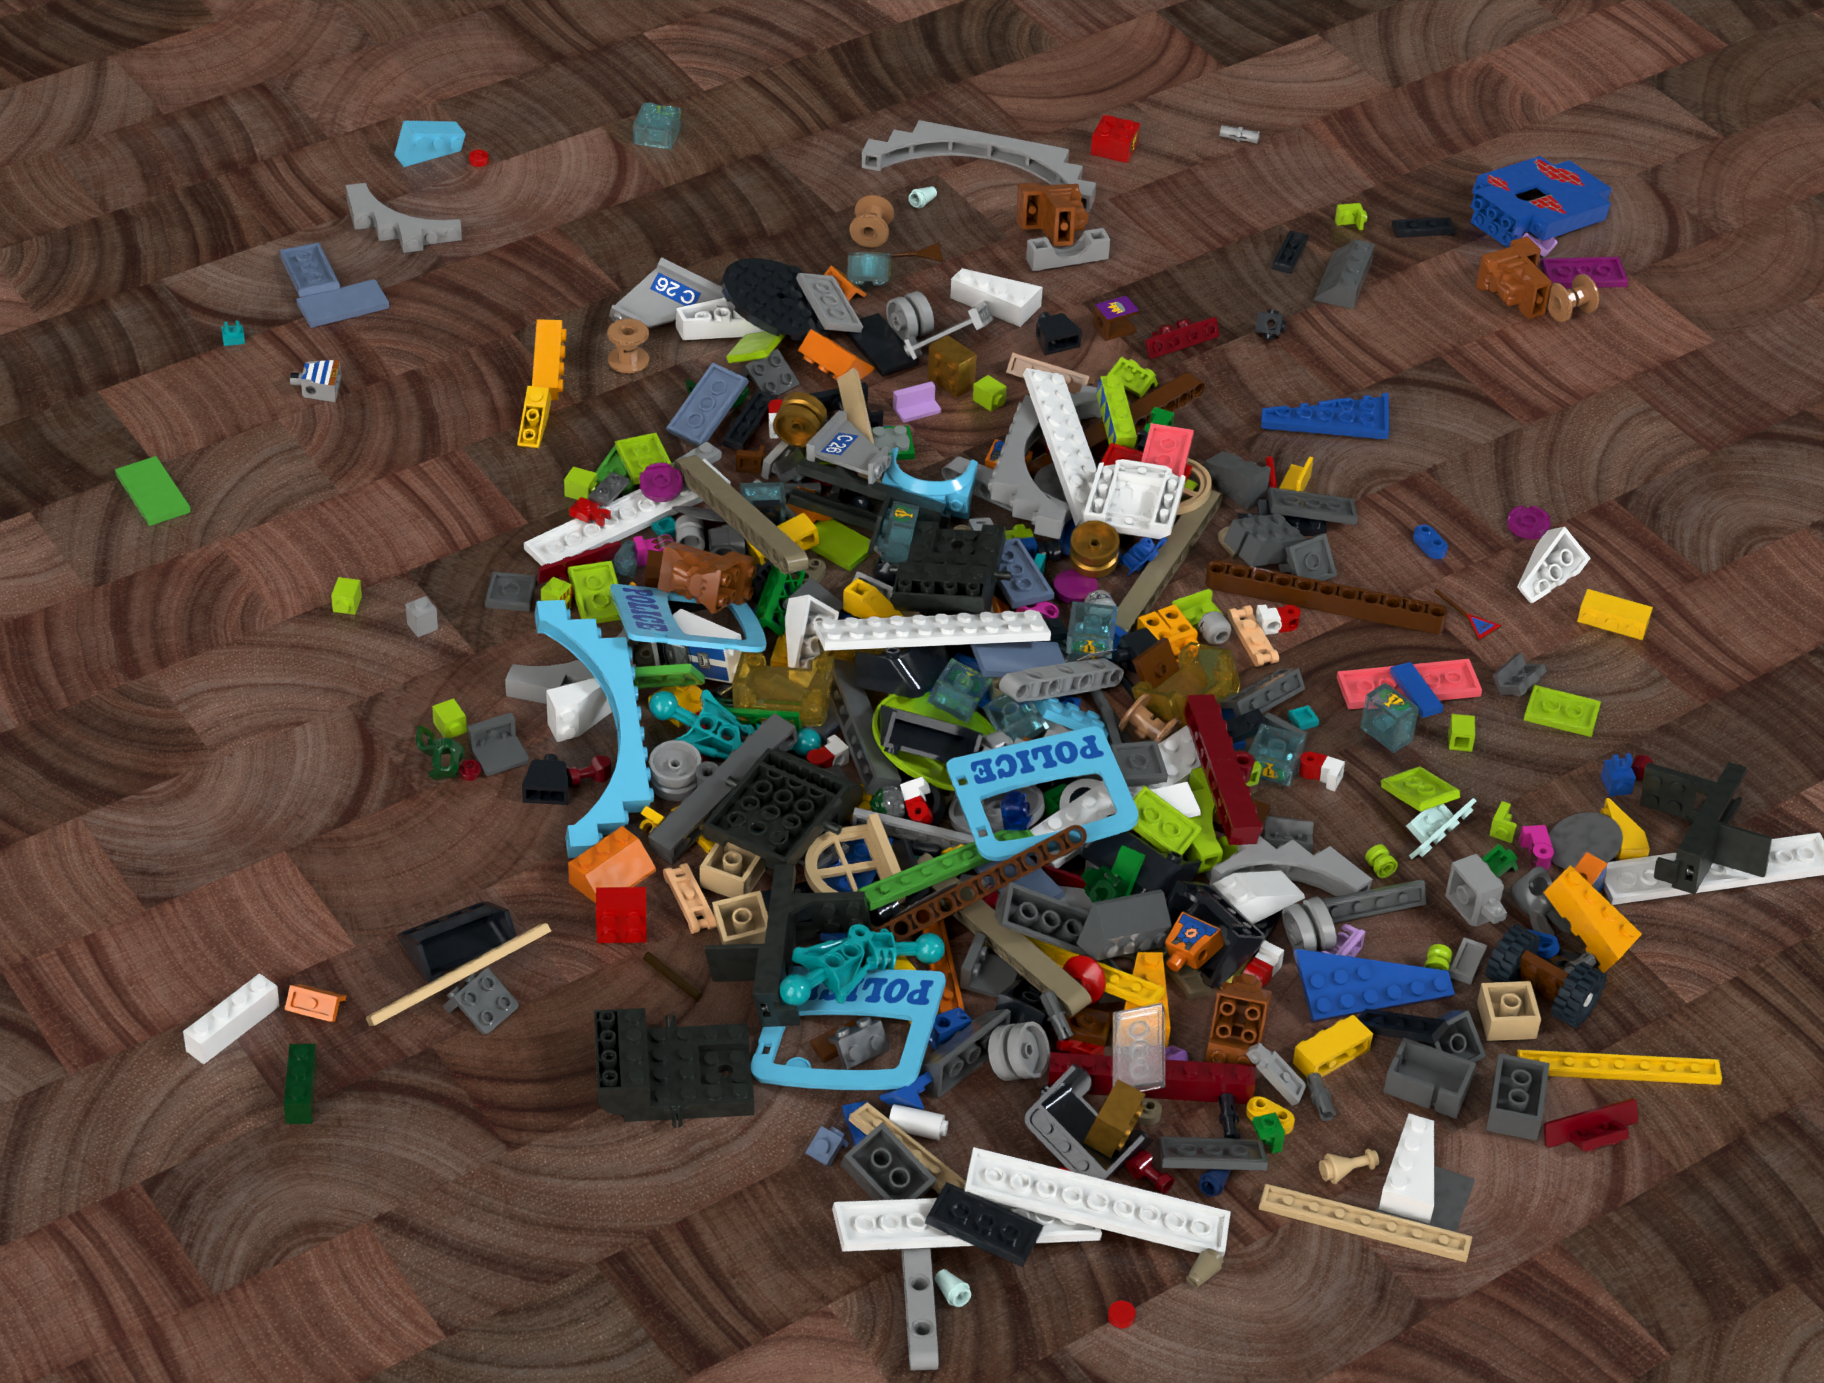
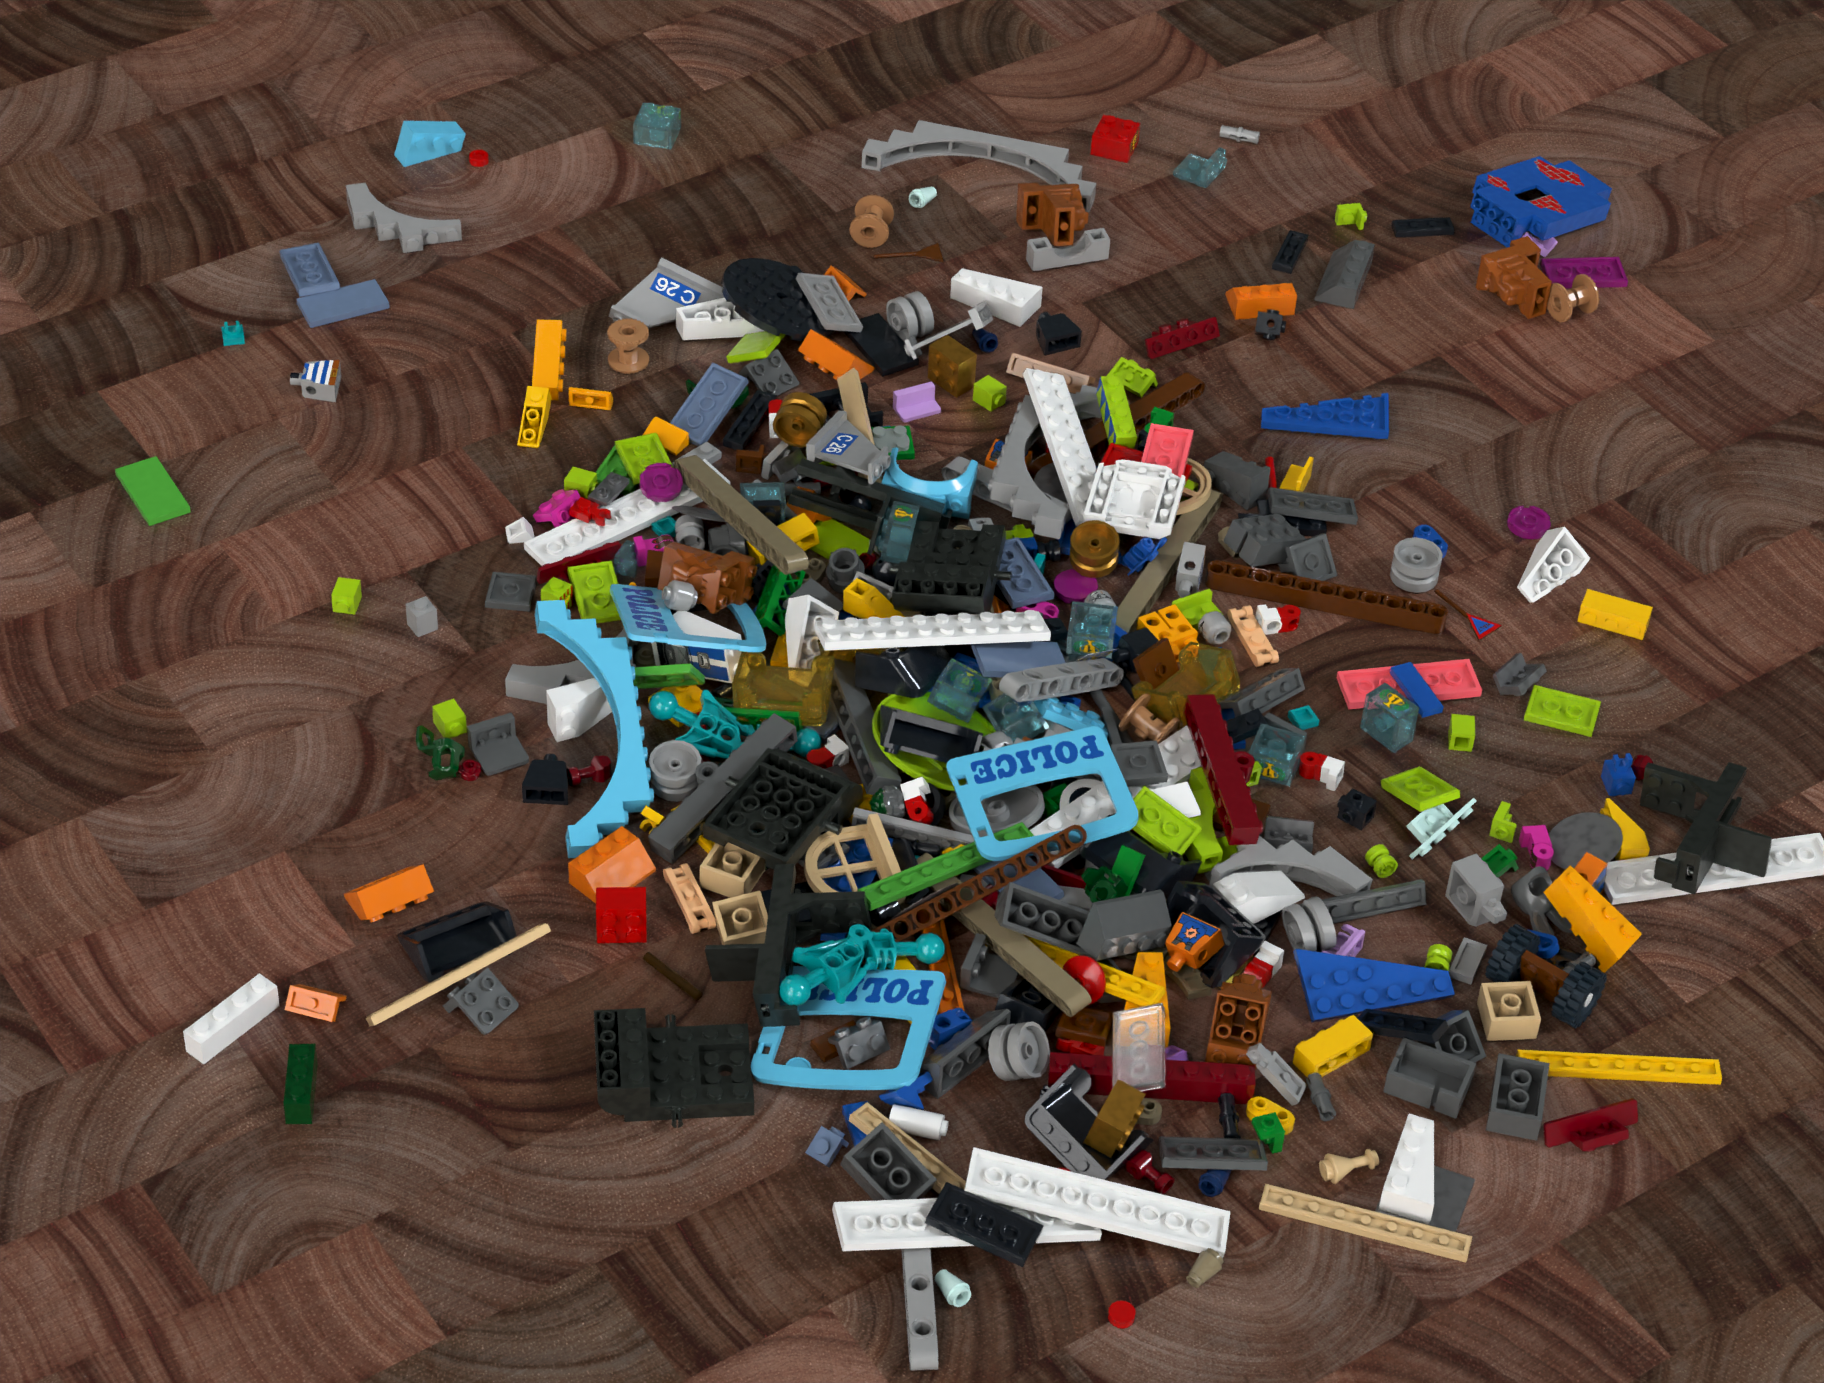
clear light blue brick [847,252,892,285] -> none
clear blue brick [1000,791,1034,830] -> none
dark grey axle [1040,990,1074,1042] -> none
piece [1093,296,1139,341] -> none
none -> orange slope [343,864,434,923]
none -> white slope [505,517,535,544]
none -> dark pink bracket [533,489,580,528]
none -> light orange slope [568,387,613,410]
none -> light orange slope [643,417,689,456]
none -> light grey head [662,580,698,611]
none -> dark grey piece [827,548,865,594]
none -> dark red plate [859,553,877,574]
none -> dark blue cone [972,328,998,352]
none -> clear light blue bracket [1173,147,1227,188]
none -> light grey torso [1175,542,1206,598]
none -> orange slope [1225,283,1297,320]
none -> black brick [1337,788,1377,831]
none -> light grey wheel [1390,537,1443,593]

